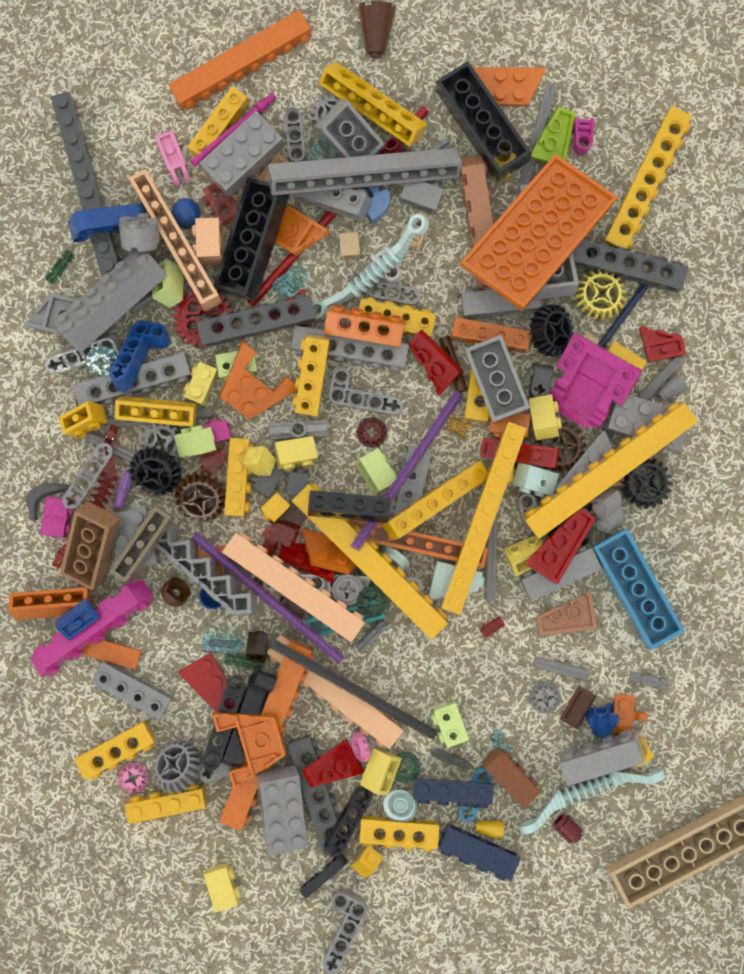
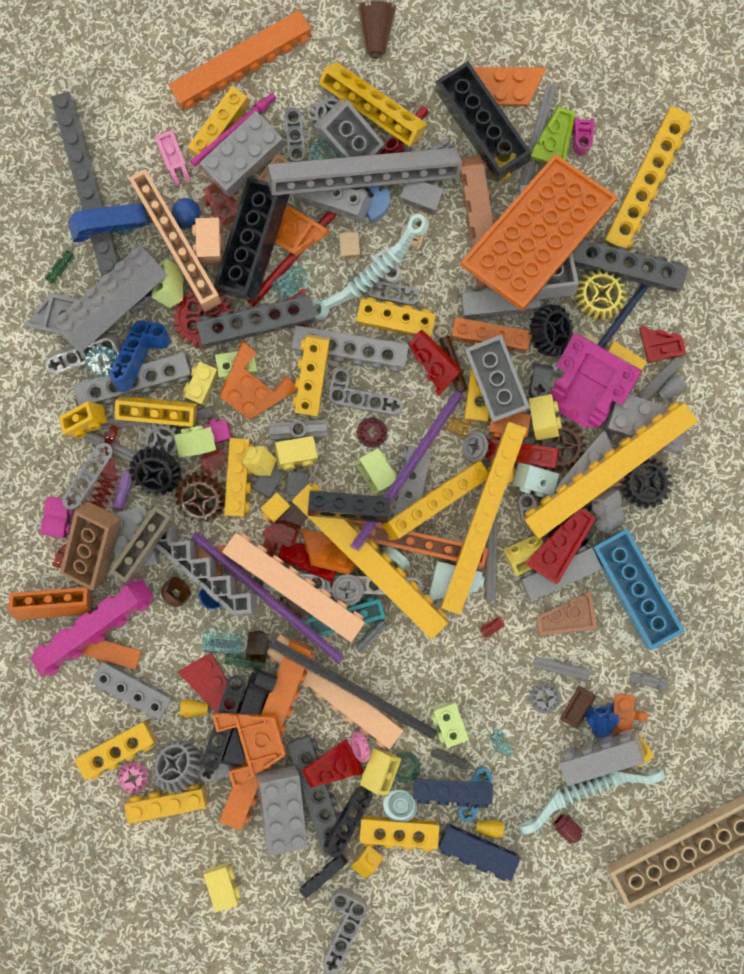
dark grey piece [26,483,70,520] -> none
blue slope [55,598,100,640] -> none
light grey brick [119,213,160,252] -> none
orange brick [324,305,405,347] -> none
clear green gear [357,586,388,617] -> none
dark orange brick [481,746,541,809] -> none
none -> yellow cone [180,699,208,718]
none -> light grey gear [463,431,490,462]

